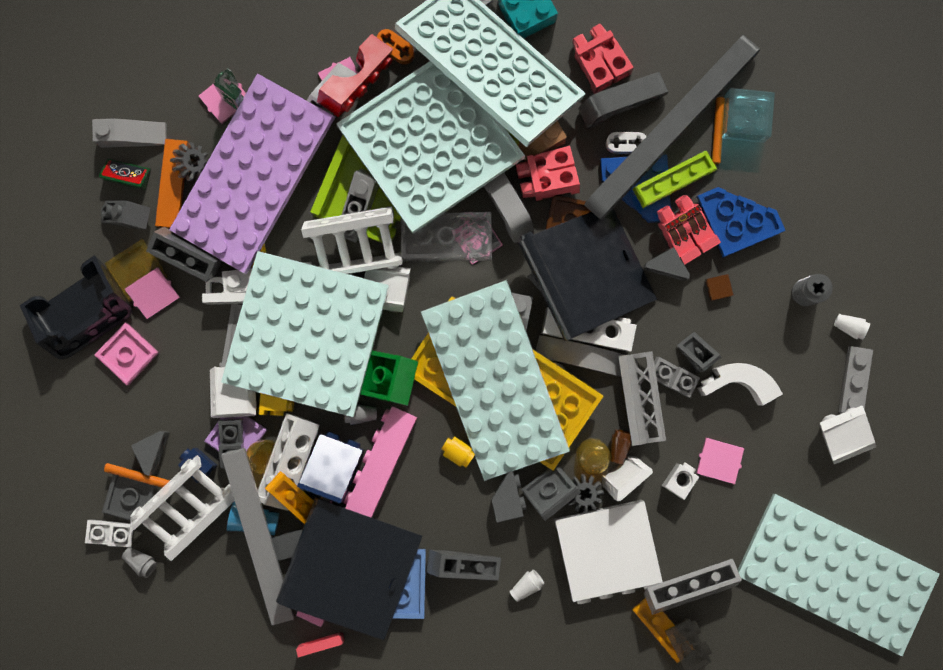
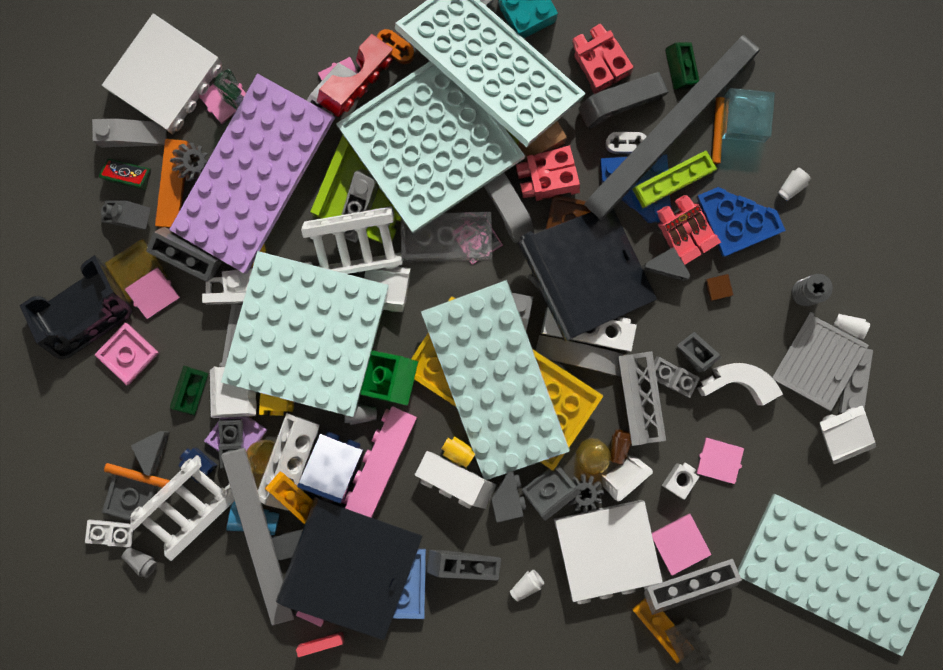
none -> white panel [102,14,223,135]
none -> dark green slope [170,366,209,416]
none -> white wedge [415,451,497,509]
none -> bright pink tile [652,514,712,575]
none -> dark green slope [665,42,700,90]
none -> light grey piece [772,312,869,411]
none -> white cone [778,167,811,201]

